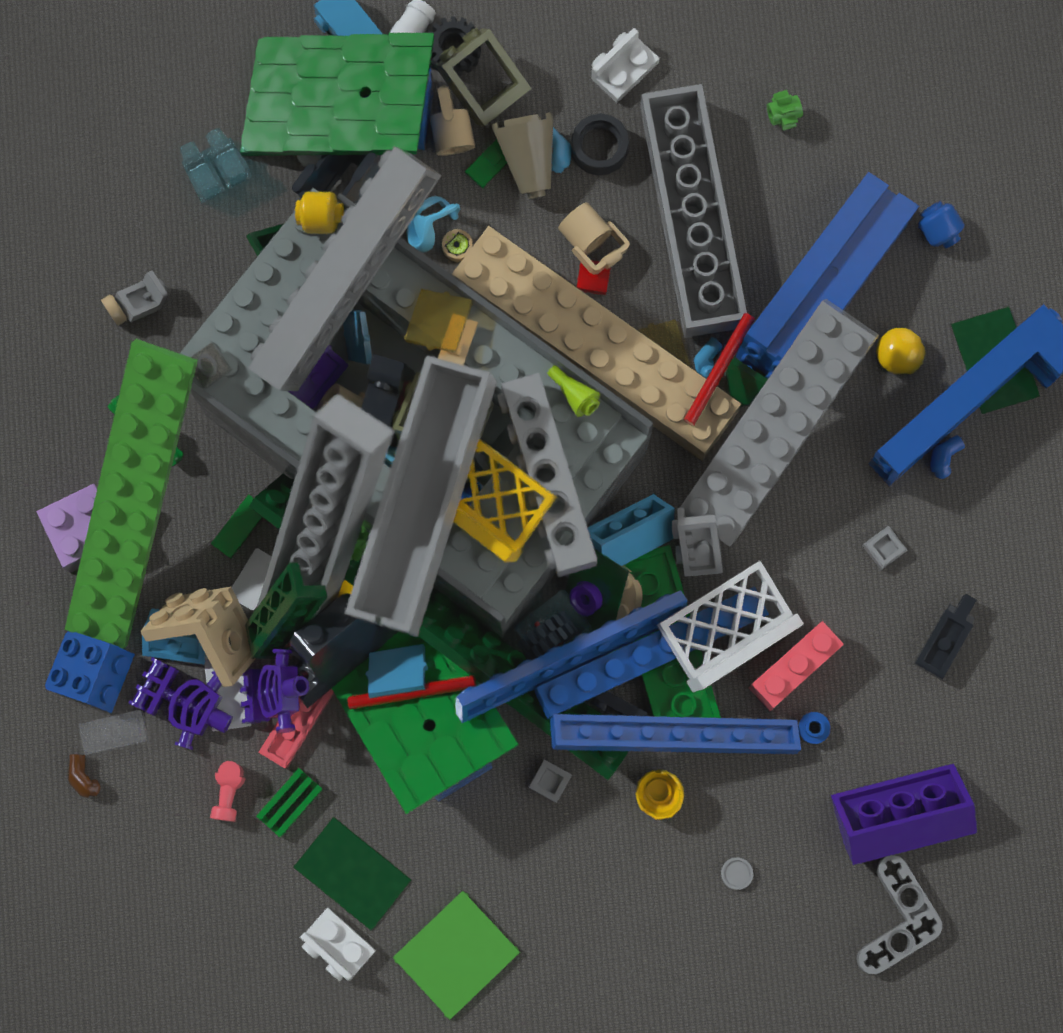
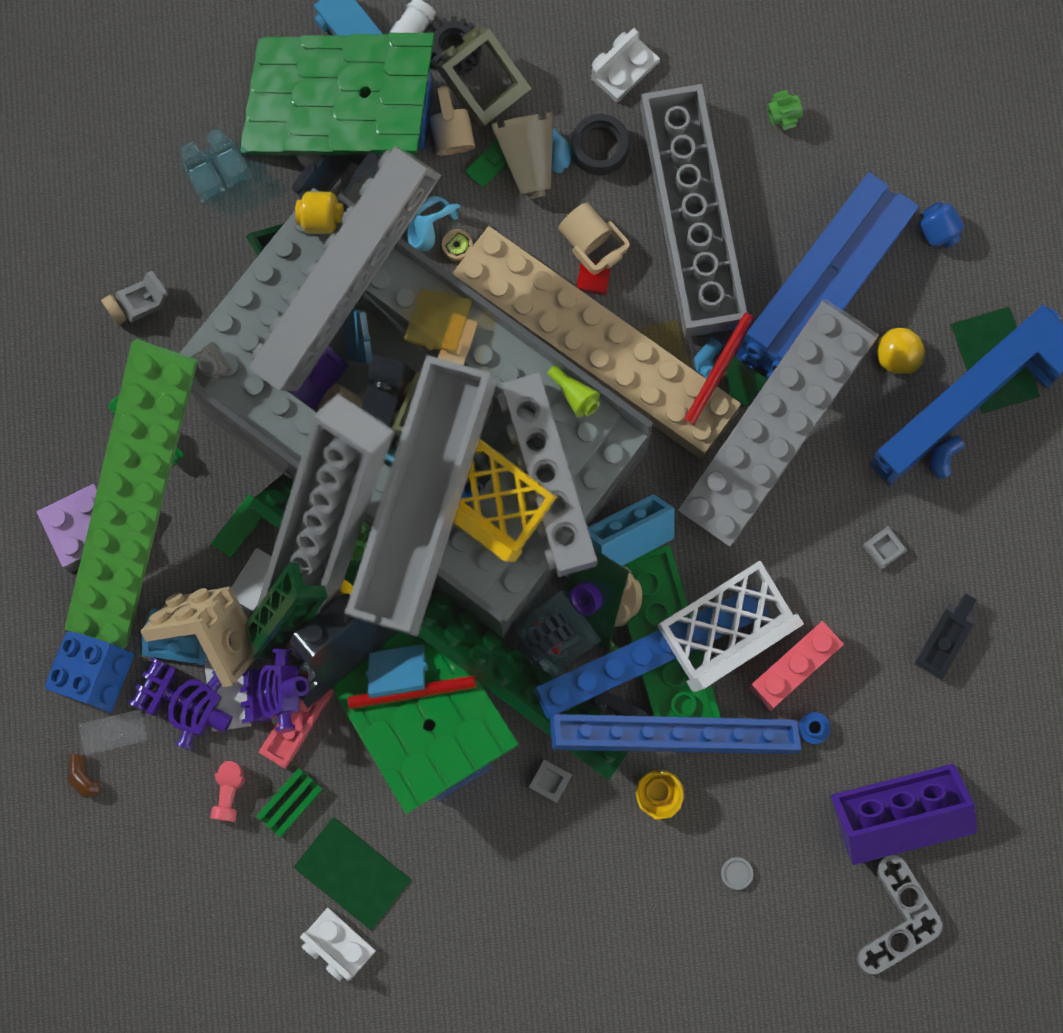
bright green piece [393,891,520,1020] -> none
blue plate [456,590,687,723] -> none
light grey bracket [672,508,723,577] -> none

